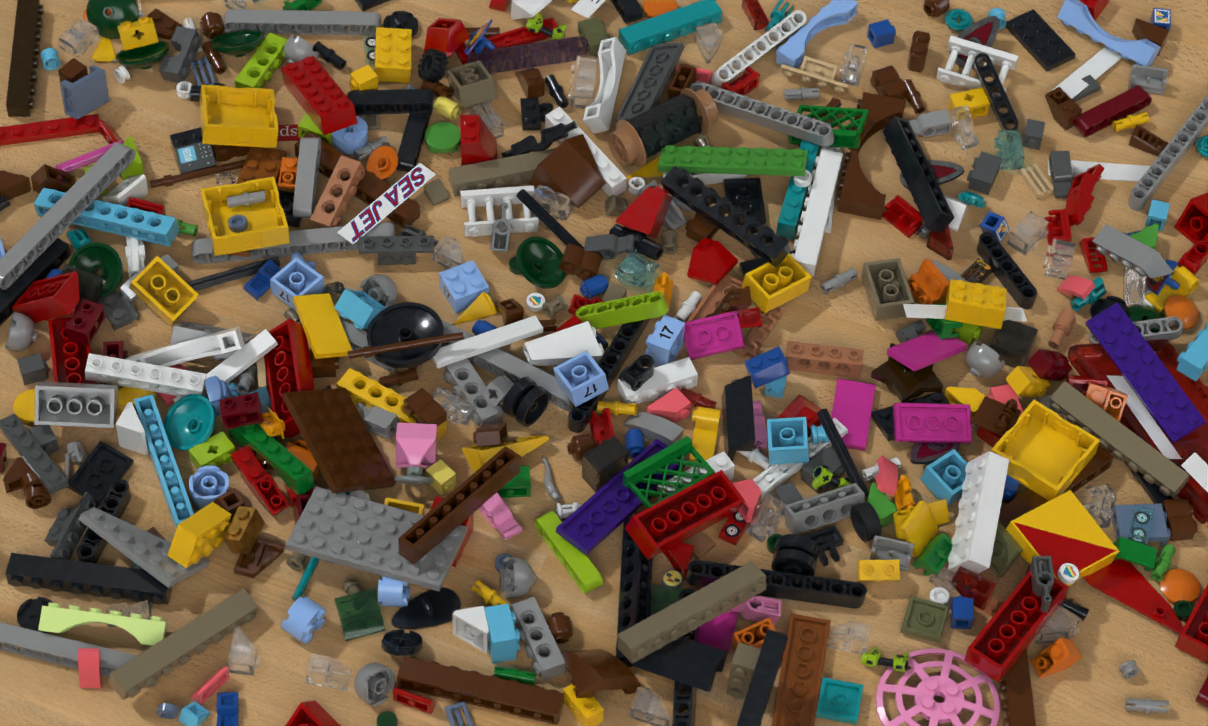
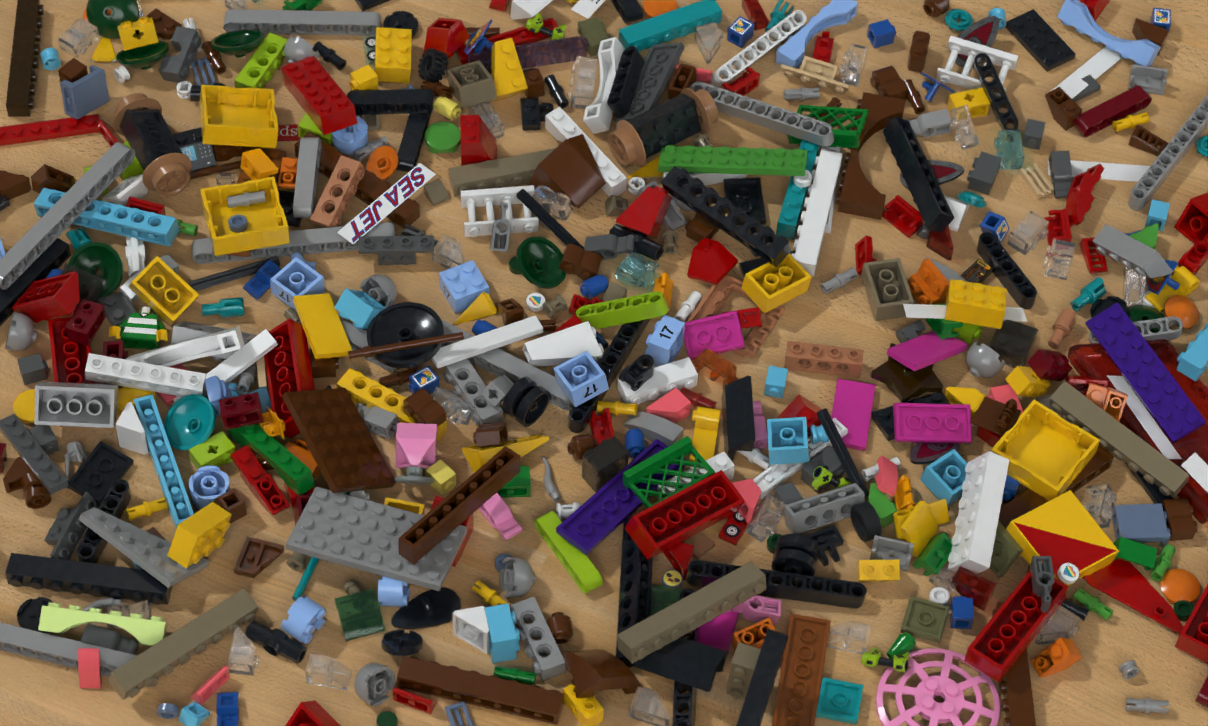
dark pink axle [55,140,124,173] -> none
reddish brown head [199,12,225,39] -> none
pearl gold brick [223,506,265,555] -> none
clear smoke arm [321,281,345,296] -> none
black piece [501,121,577,158] -> none
reddish brown hinge [721,286,752,314] -> none
blue brick [744,346,790,389] -> none
coral slope [1057,275,1095,299] -> none
clear light blue tile [1127,505,1154,545] -> none
none -> dark grey piece [80,623,139,655]
none -> light grey animal [81,598,122,612]
none -> torso [108,307,168,350]
none -> brick [113,93,192,196]
none -> yellow pin [125,497,168,521]
none -> teal arm [202,297,245,318]
none -> light orange hinge [241,148,279,180]
none -> black piece [245,620,307,664]
none -> blue brick [408,366,439,395]
none -> yellow wedge [491,38,528,102]
none -> black beam [607,46,644,118]
none -> clear orange window [695,348,738,390]
none -> blue brick [727,16,754,48]
none -> red plate [813,31,834,63]
none -> red plate [855,235,877,275]
none -> green cone [886,632,916,659]
none -> blue shield [920,72,956,102]
none -> bright green pin [1073,587,1114,621]

